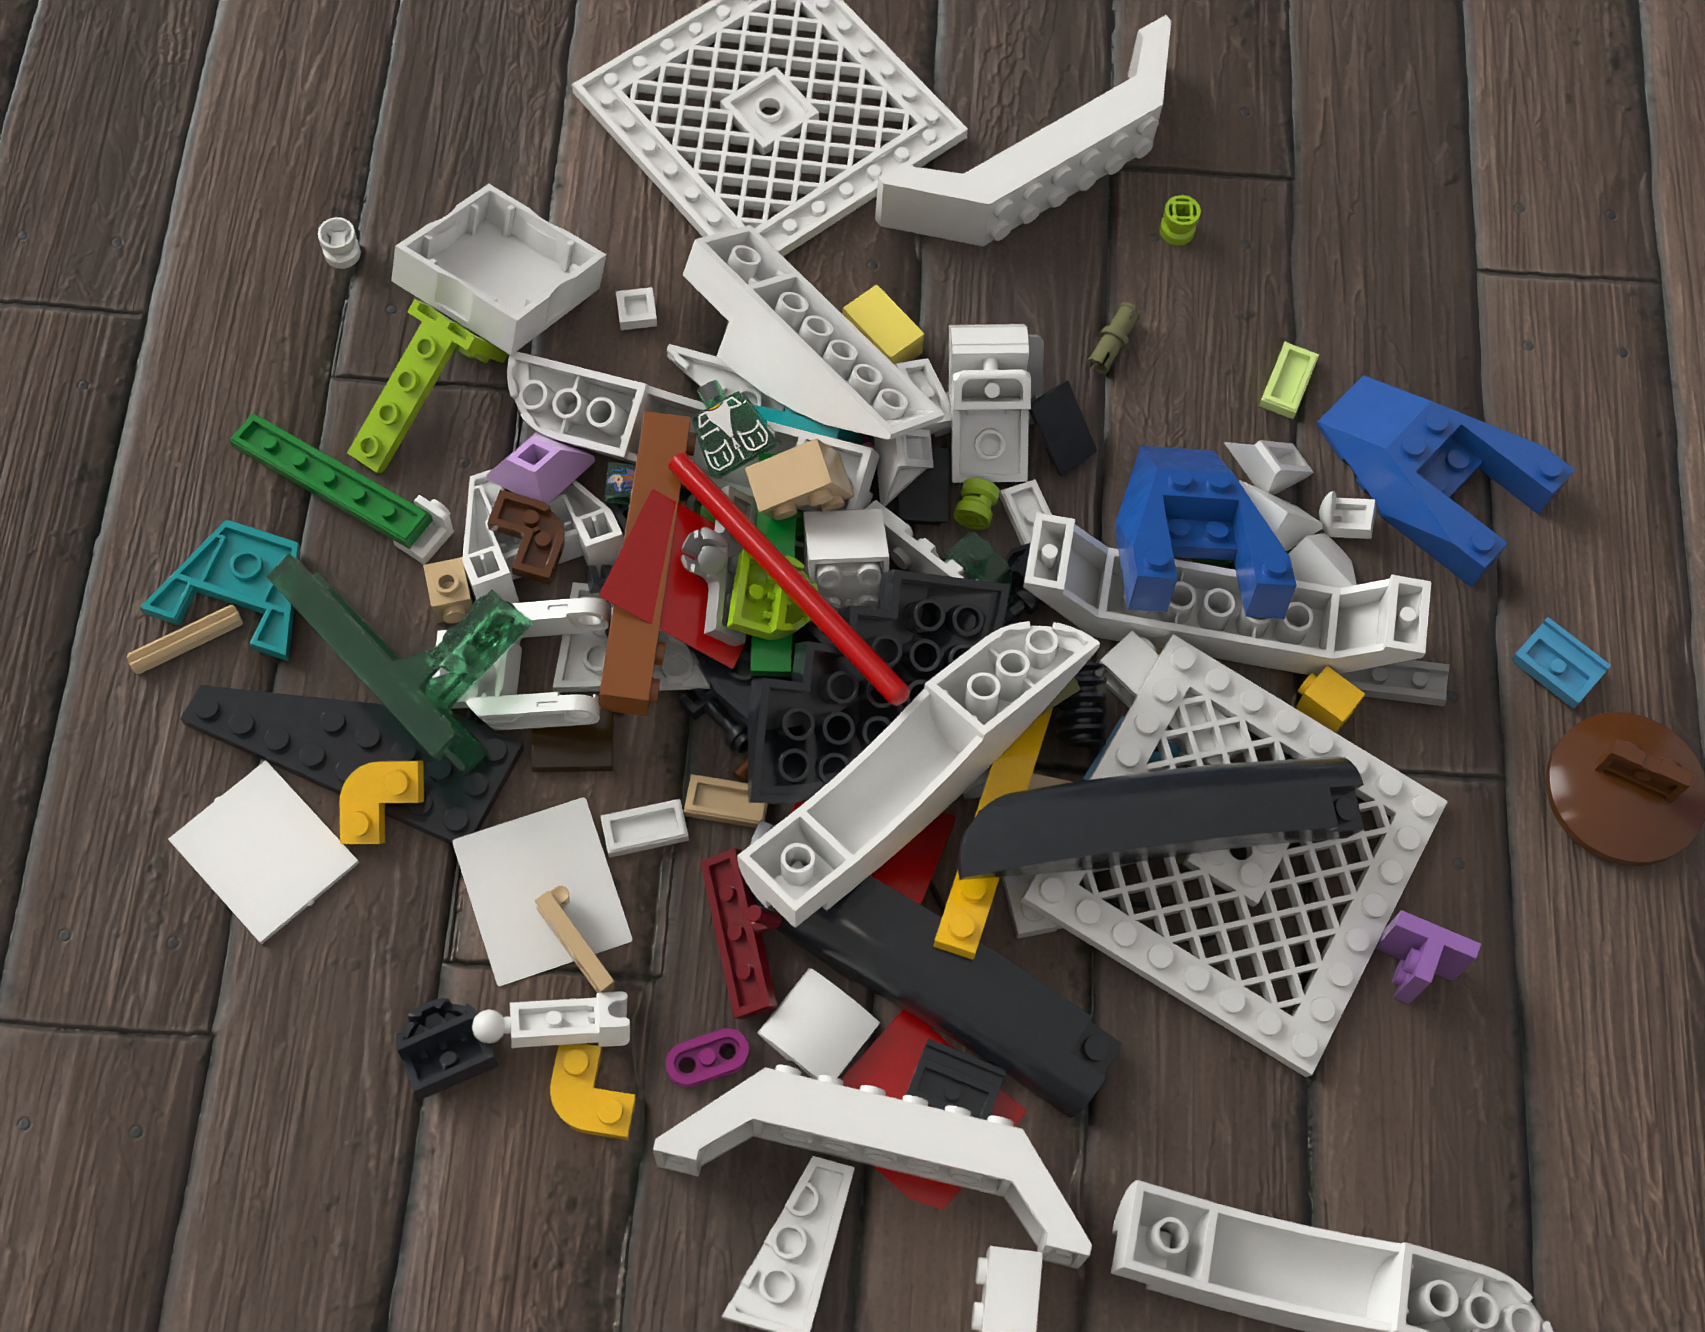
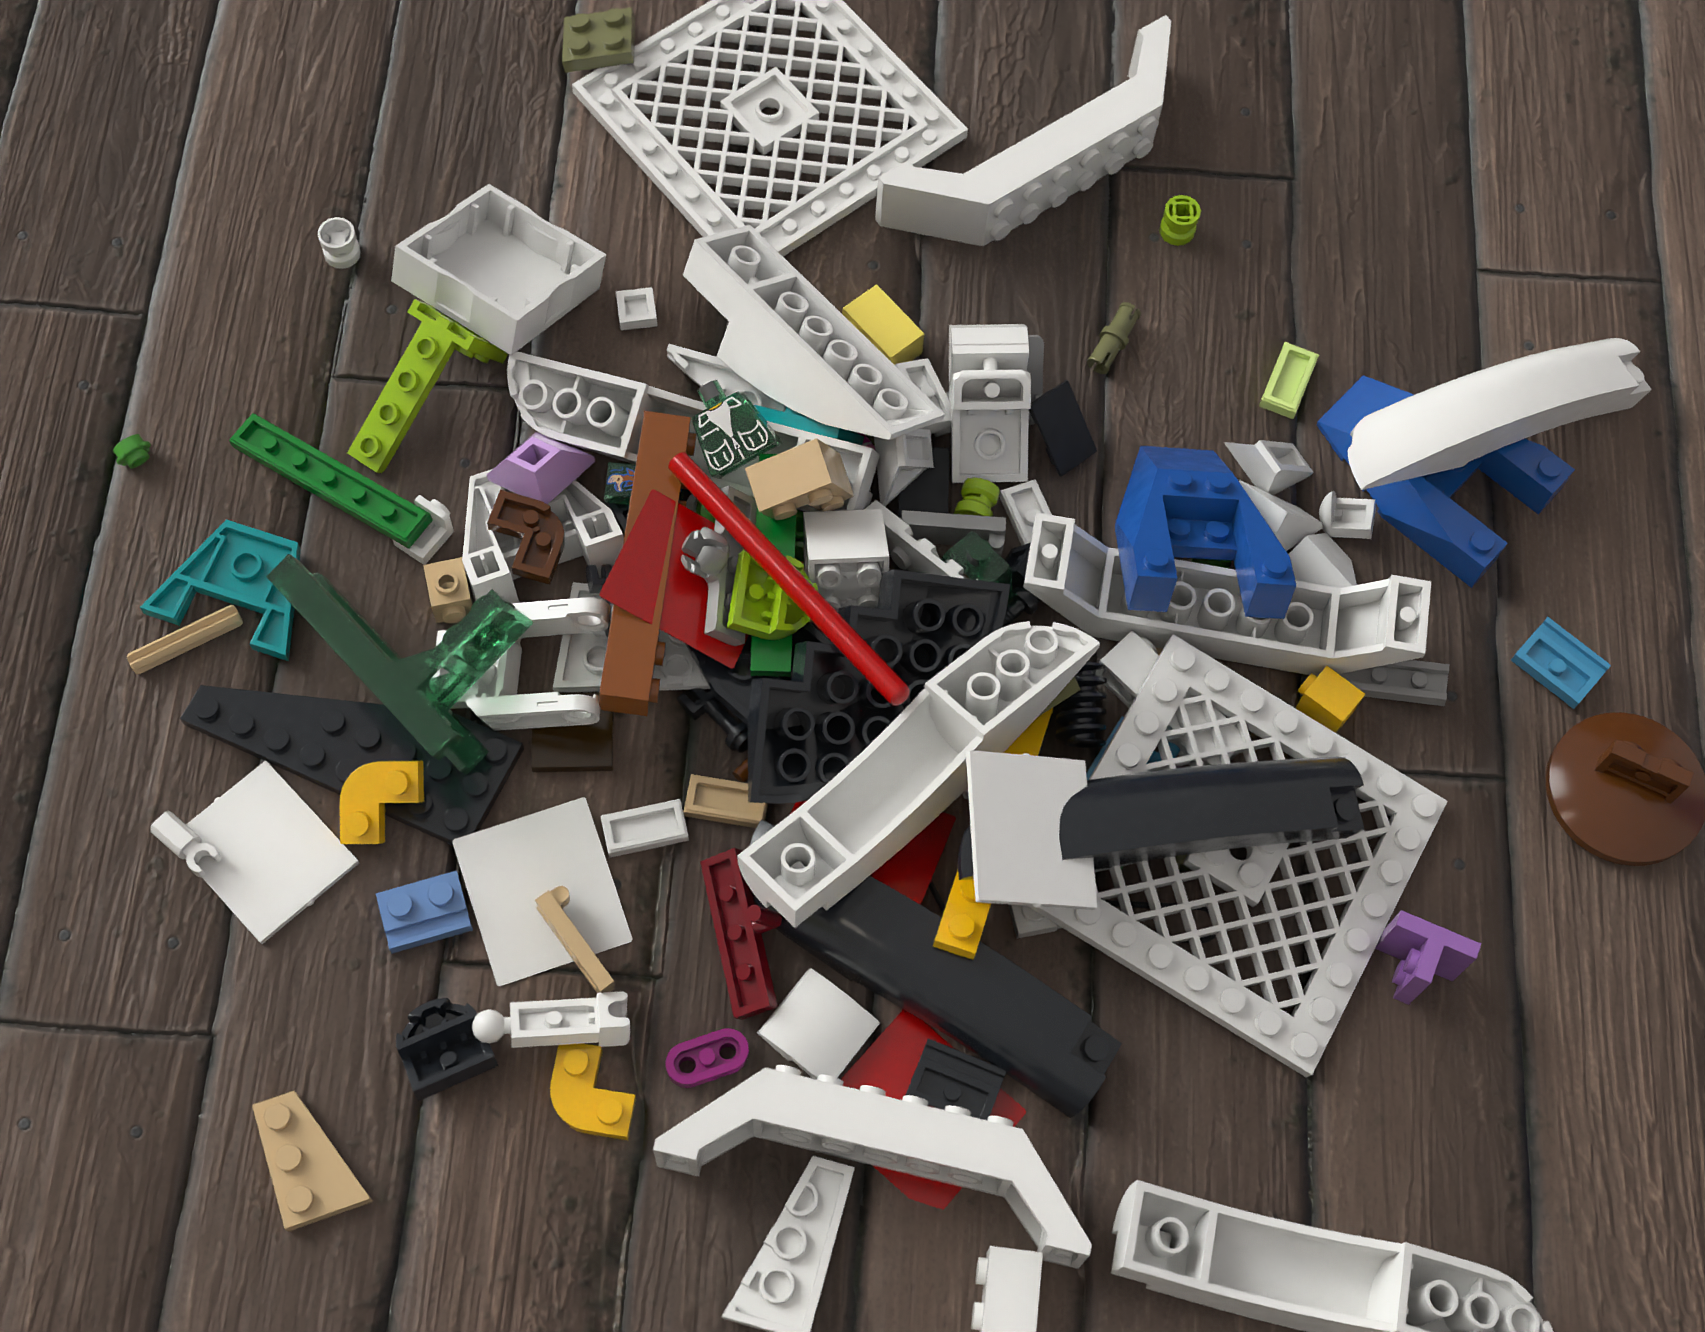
none -> bright green plate [113,434,151,469]
none -> white bar [150,811,222,878]
none -> tan wing [252,1091,373,1232]
none -> medium blue plate [376,870,473,954]
none -> olive plate [562,7,635,73]
none -> light grey hinge [901,510,1006,558]
none -> white piece [966,750,1097,910]
none -> white slope [1347,338,1652,490]

